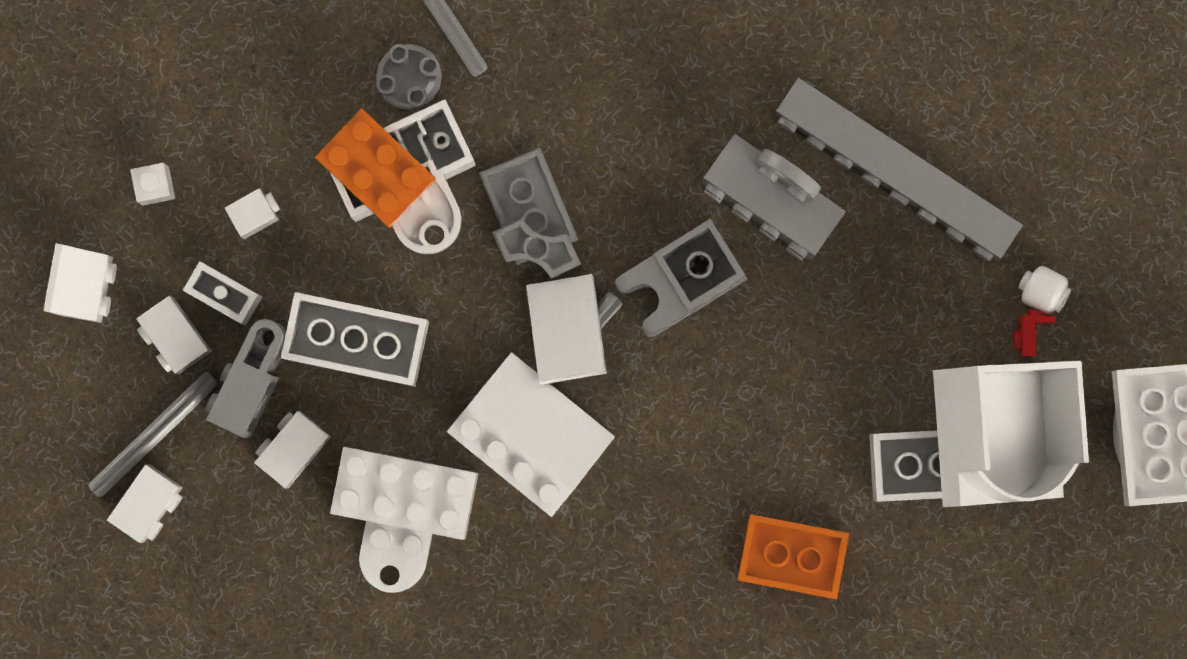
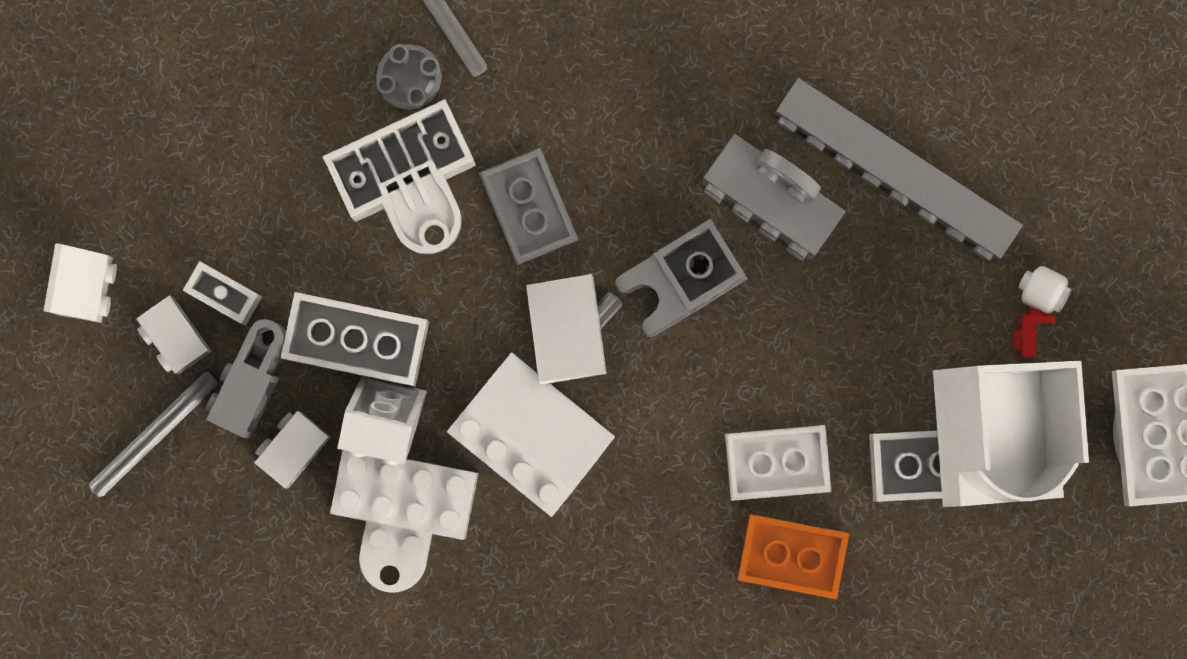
white brick [107,464,183,543] -> none
white brick [130,163,175,206] -> none
white brick [225,188,280,239] -> none
orange plate [315,108,436,228] -> none
light grey tile [492,218,581,279] -> none
none -> white slope [337,376,427,465]
none -> white tile [725,425,831,501]

